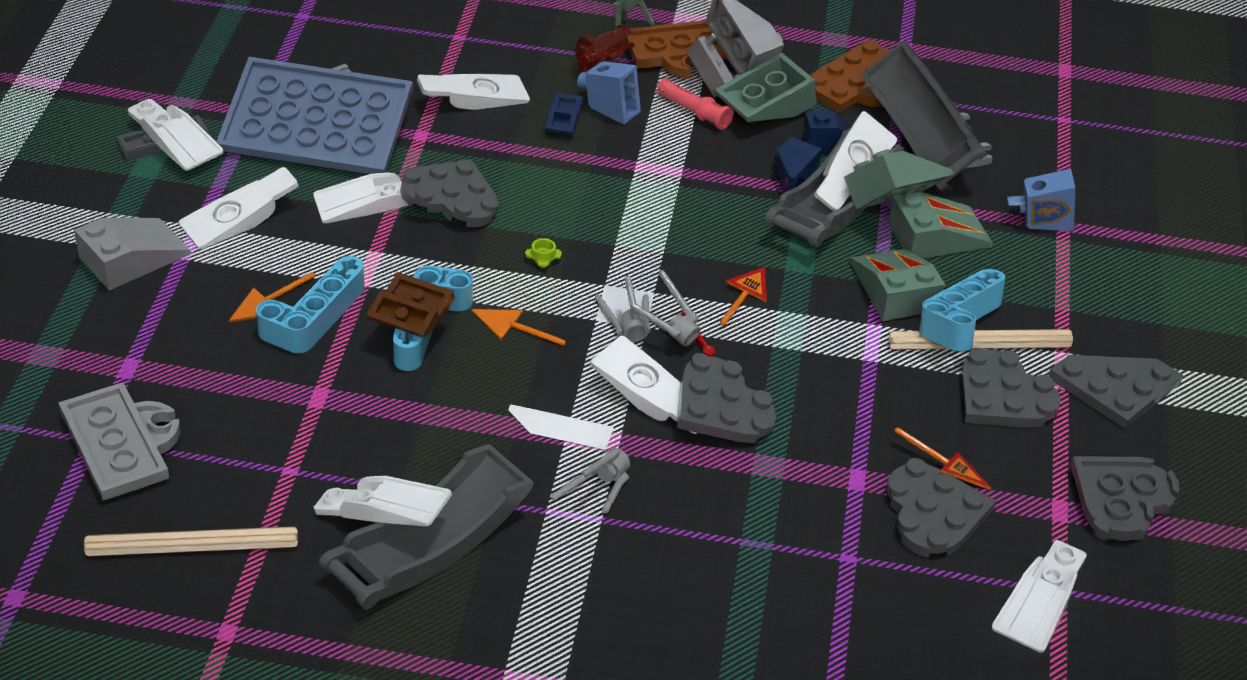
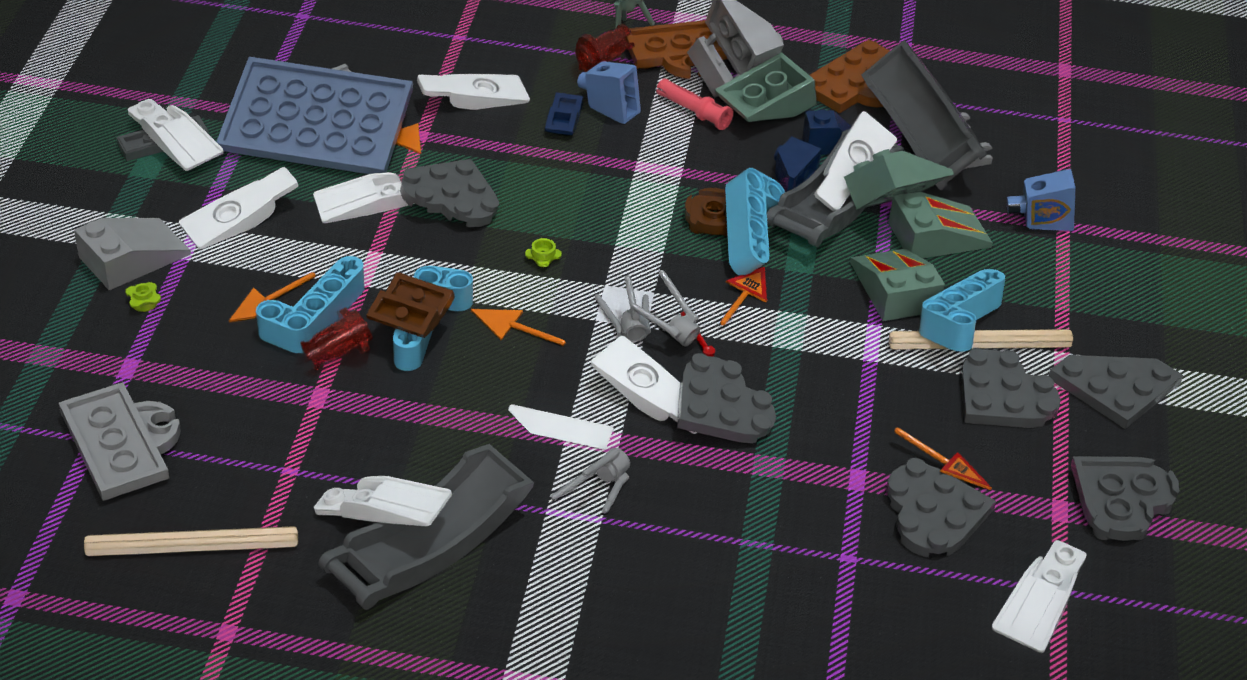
none -> lime plate [126,282,161,312]
none -> clear red piece [300,307,373,370]
none -> orange piece [396,123,421,154]
none -> reddish brown plate [684,188,728,236]
none -> medium azure beam [725,168,785,276]

